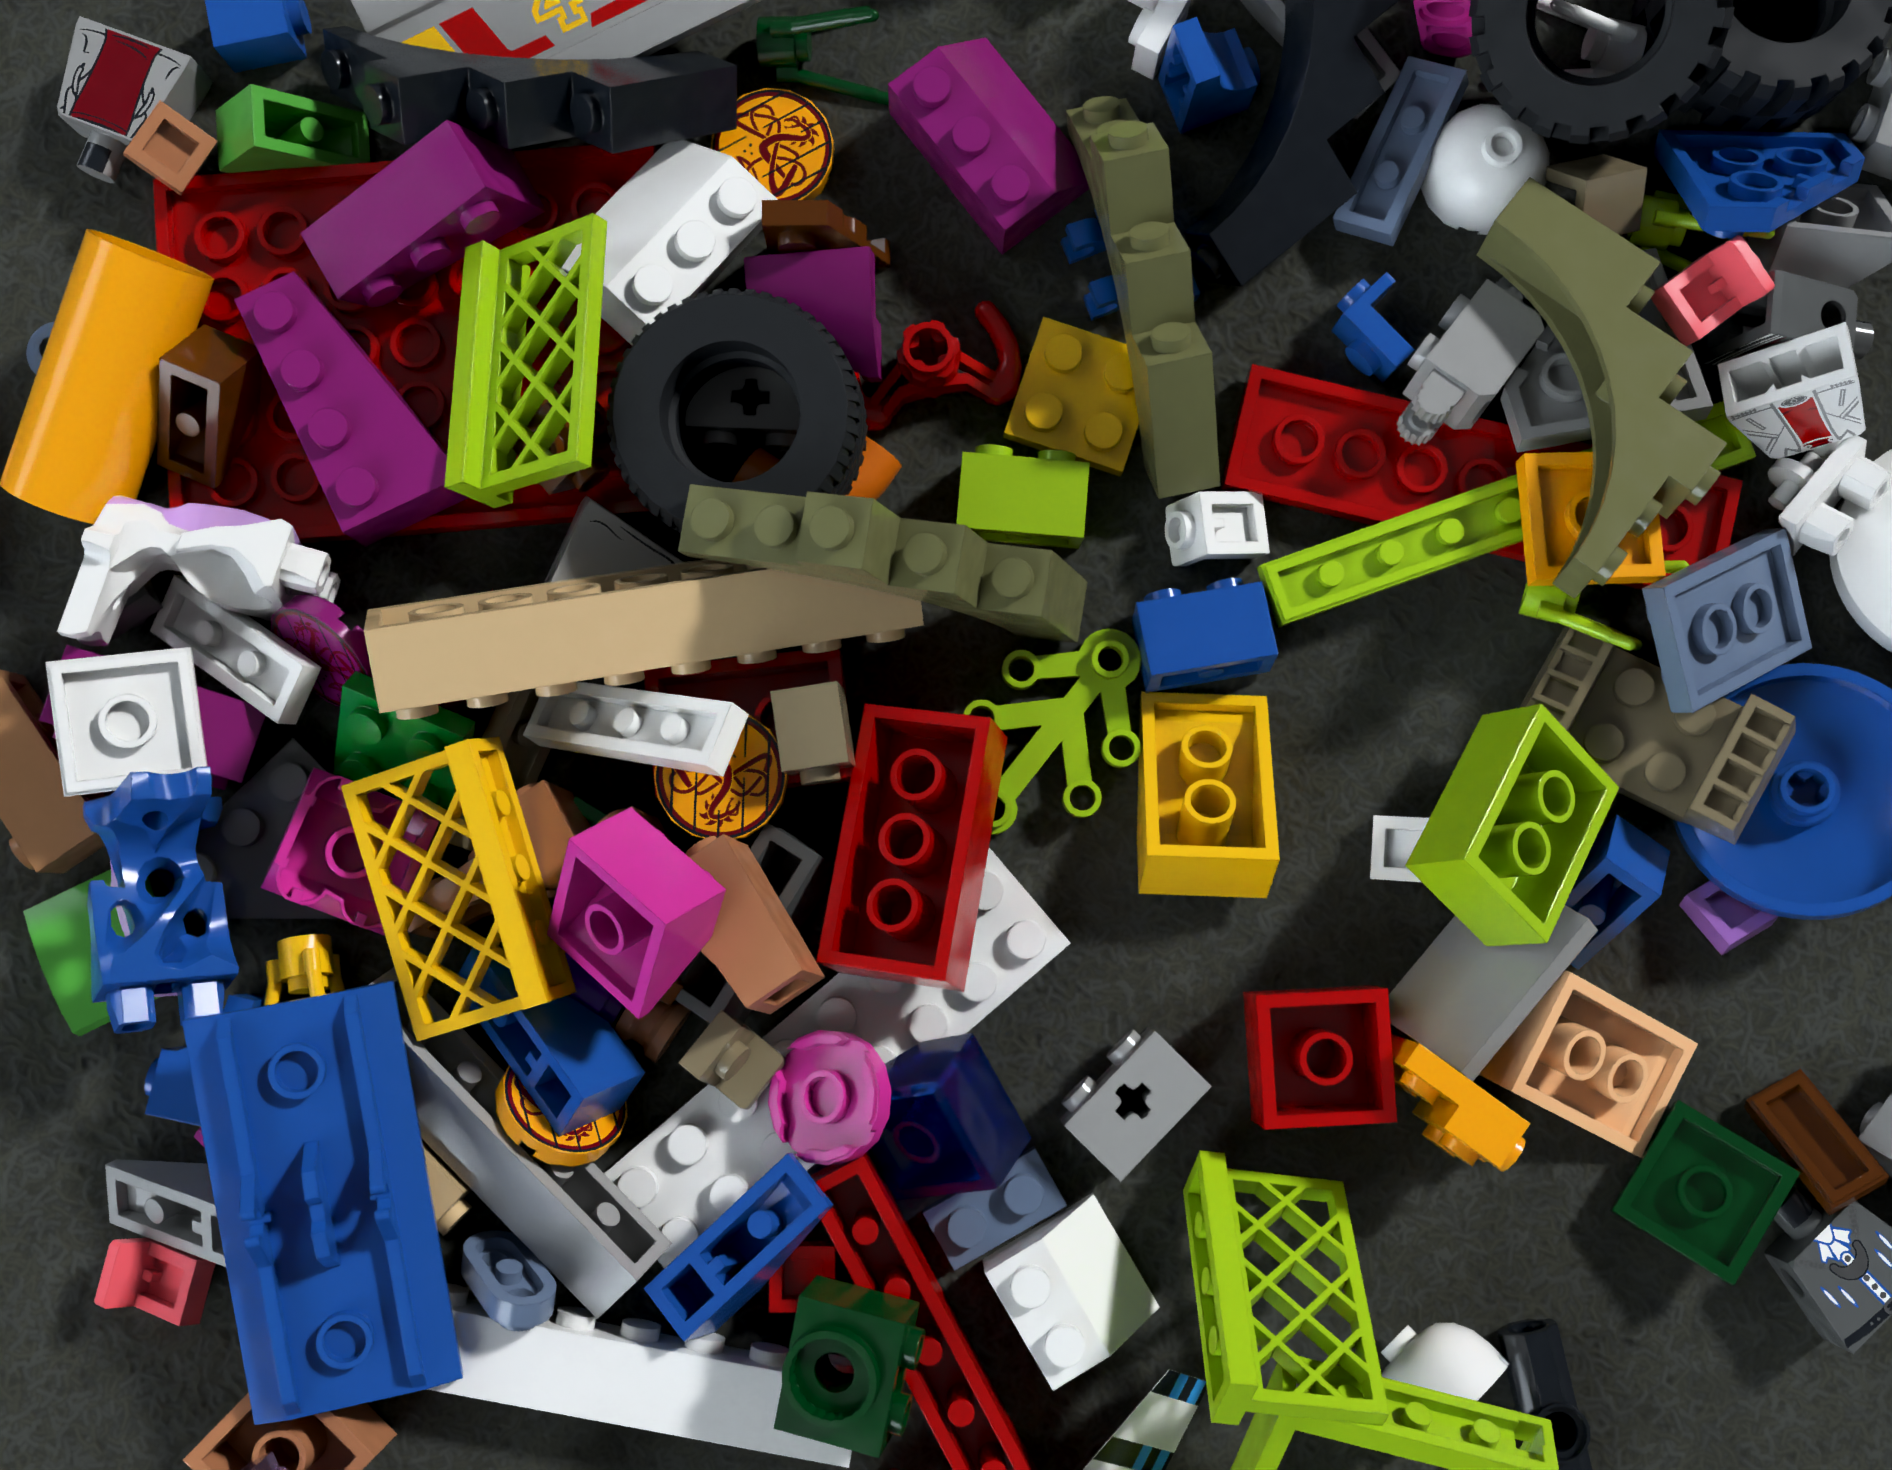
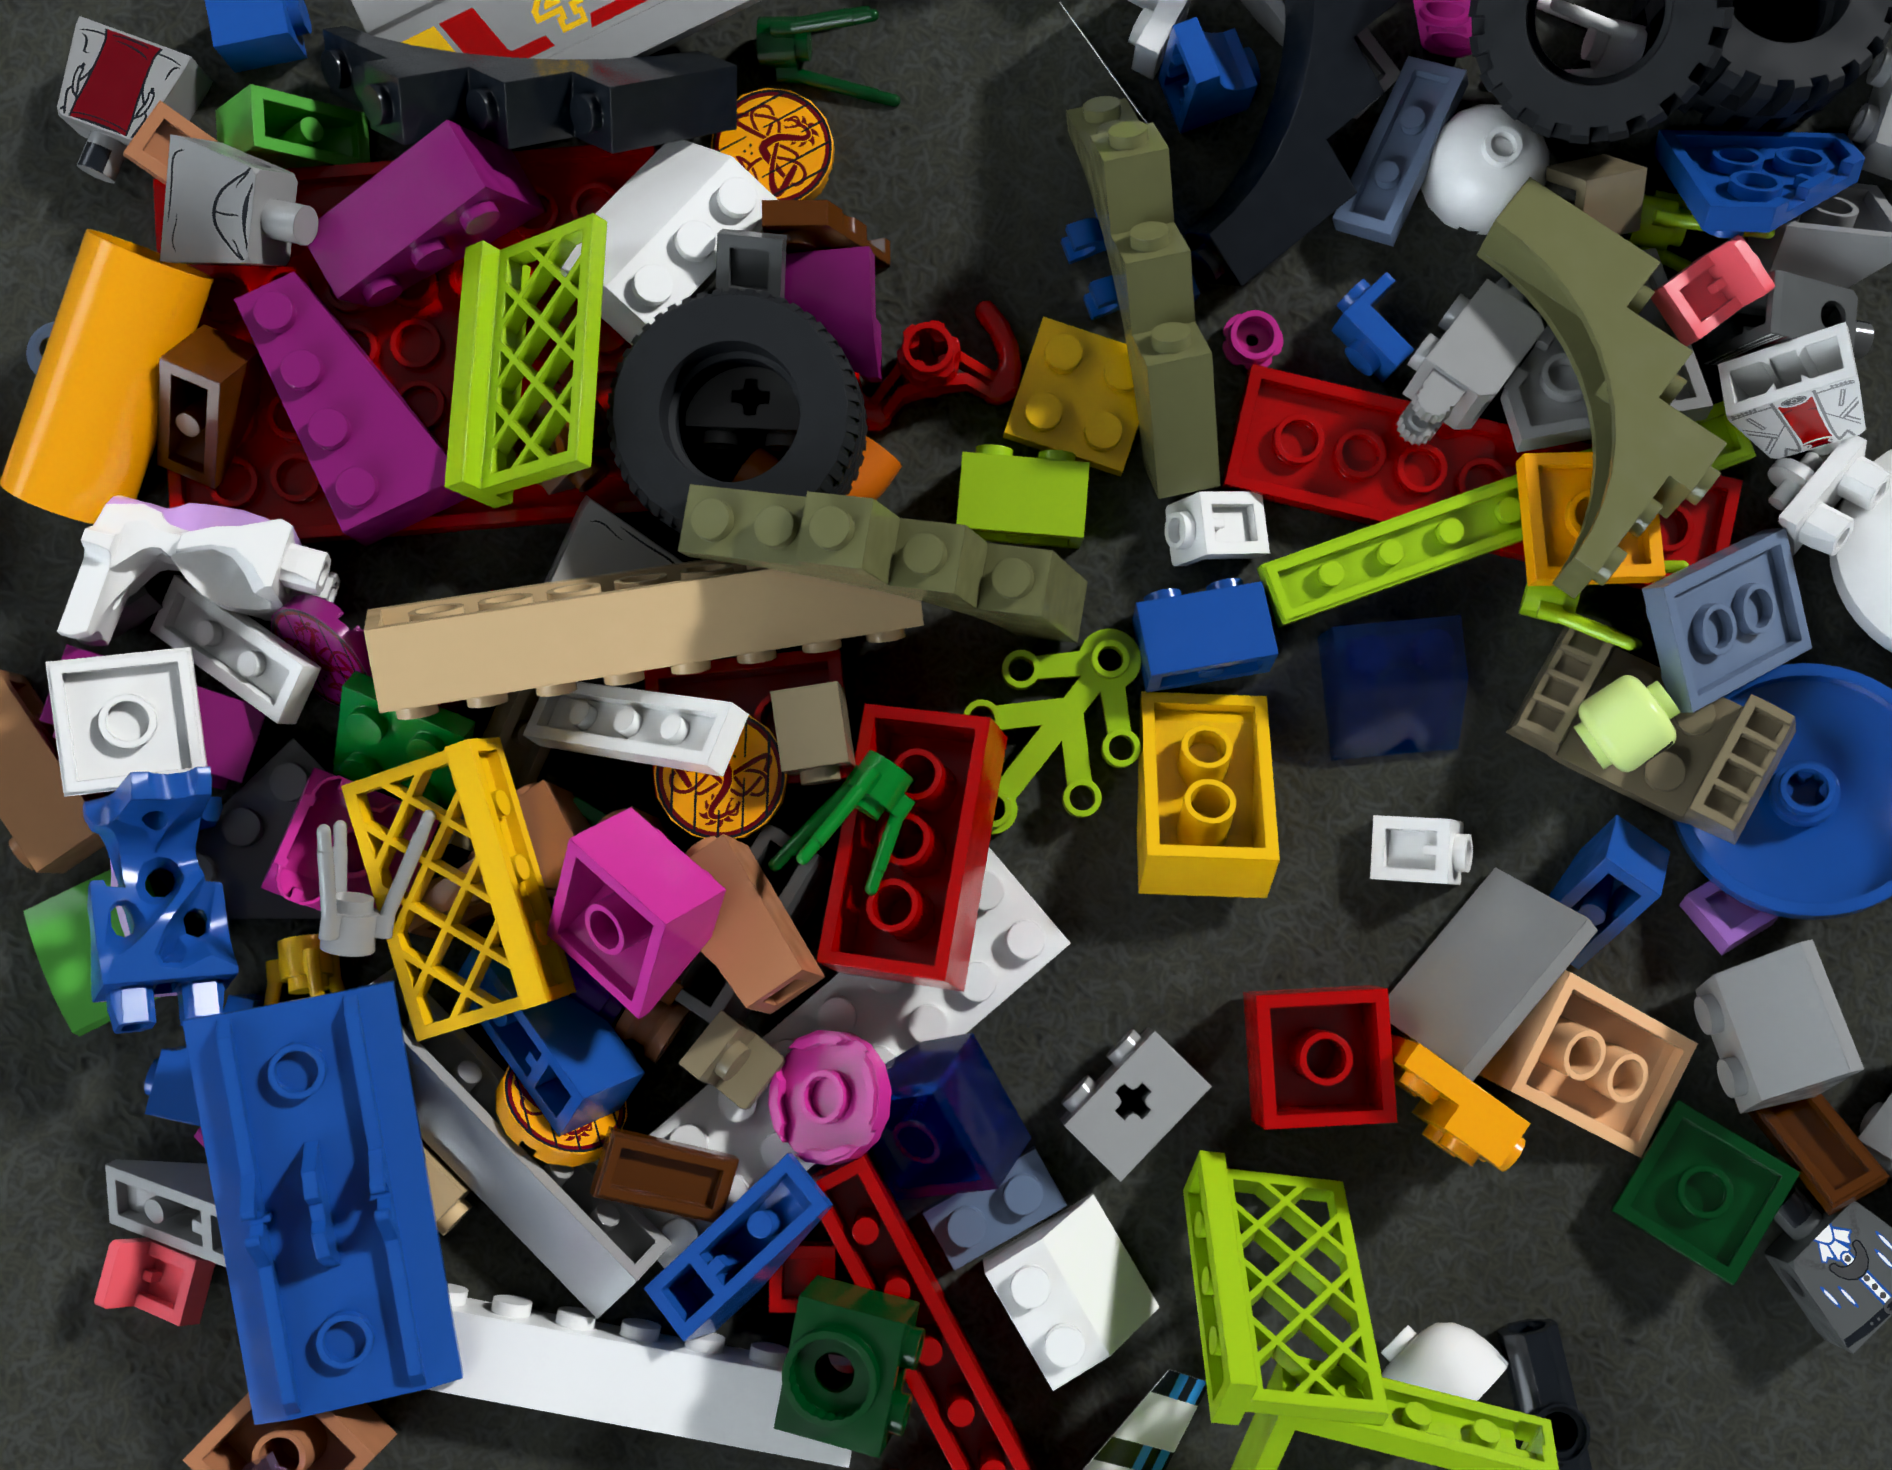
sand blue plate [461,1230,557,1331] -> none
magenta slope [888,37,1090,255] -> none
lime brick [1405,704,1619,946] -> none
none -> light grey torso [160,134,318,266]
none -> light grey plant [316,810,436,957]
none -> reddish brown tile [590,1126,739,1223]
none -> dark grey plate [716,229,787,298]
none -> green plant [768,750,916,896]
none -> white sticker [1059,2,1148,124]
none -> dark pink plate [1222,310,1283,370]
none -> clear blue slope [1318,615,1468,761]
none -> yellowish green head [1573,675,1681,772]
none -> light grey slope [1694,939,1864,1114]

